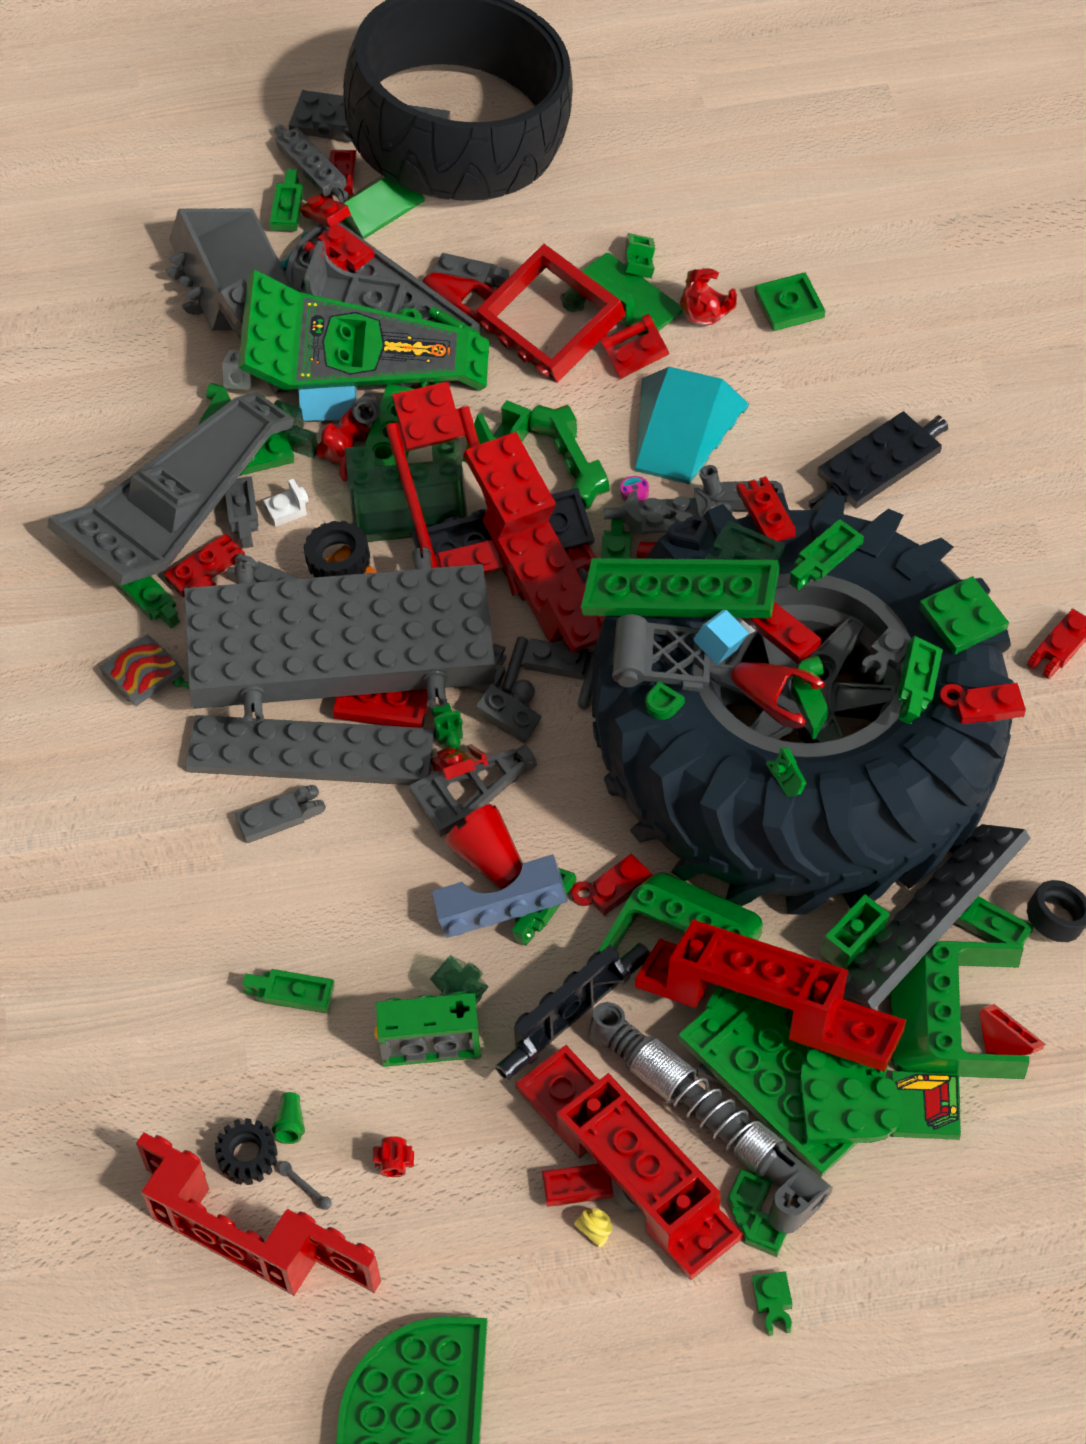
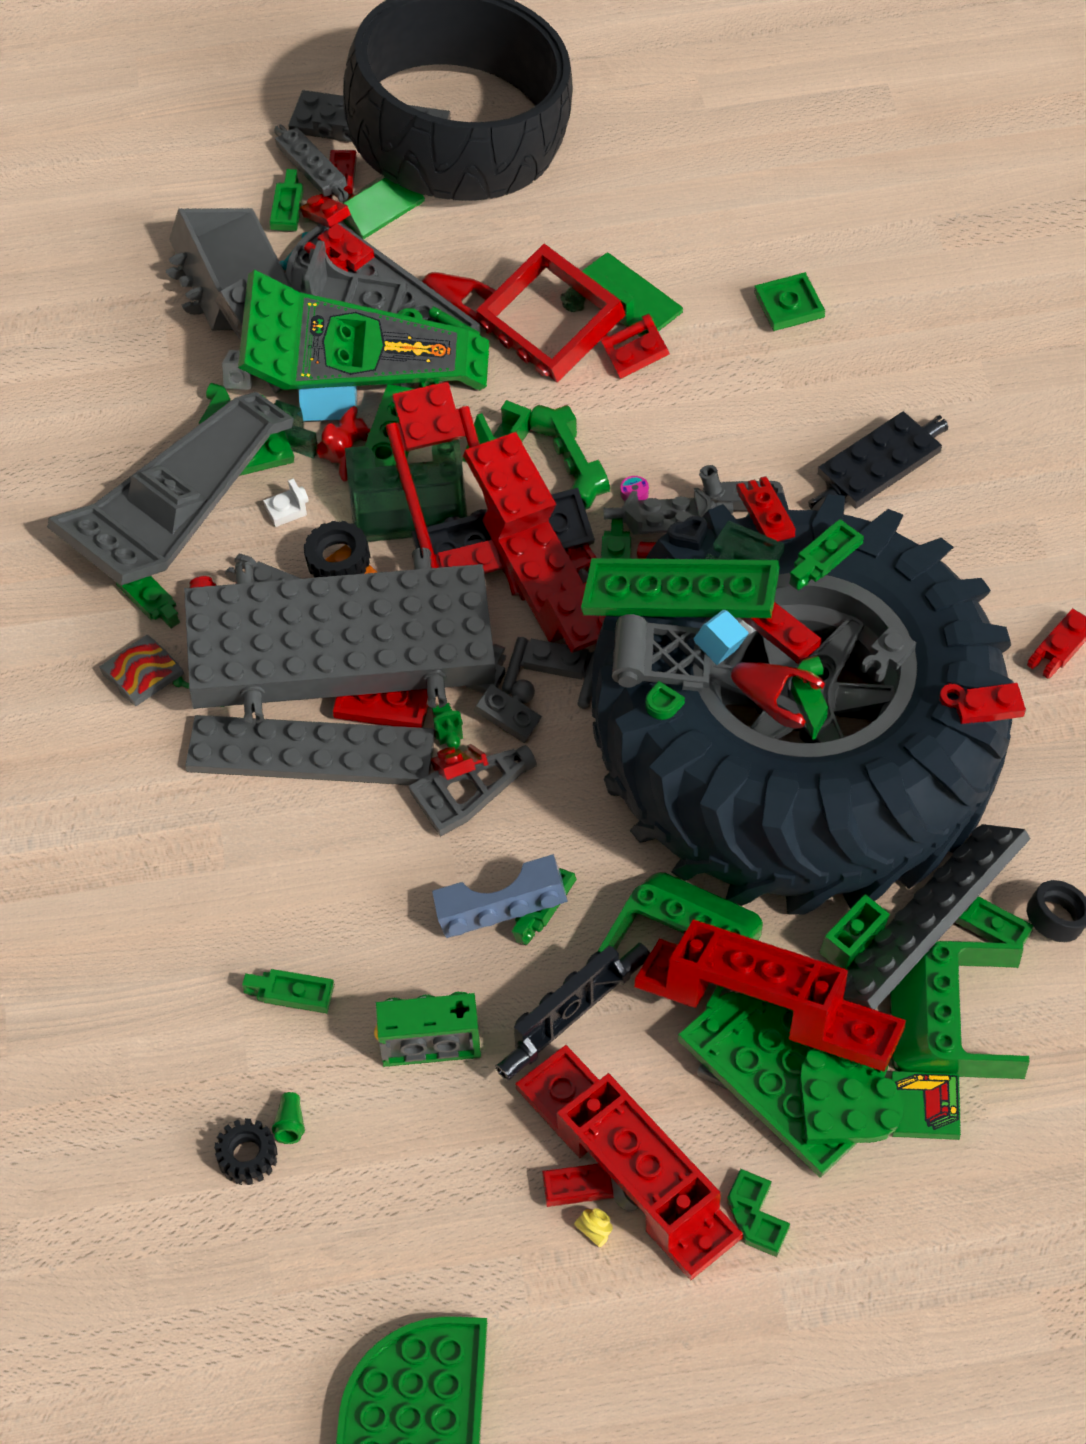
red bracket [136,1132,381,1296] -> none
red hinge [164,534,245,597] -> none
dark grey hinge [225,476,259,549] -> none
dark grey hinge [235,784,326,843] -> none
dark grey hinge [278,1161,332,1210] -> none
dark grey cone [352,394,380,424] -> none
red gear [373,1136,414,1177] -> none
clear green brick [430,955,489,1004] -> none
dark grey hinge [433,253,509,287] -> none
red cone [445,804,523,890] -> none
red hinge [571,853,652,916] -> none
dark grey piece [588,1002,833,1234] -> none
green slope [625,233,655,279] -> none
teal wedge [635,366,749,484] -> none
red helmet [680,268,737,326] -> none
green plate [751,1271,793,1336] -> none
green piece [766,748,806,797] -> none
green hinge [898,636,943,725] -> none
green plate [918,576,1009,655] -> none
red slope [979,1004,1046,1055] -> none

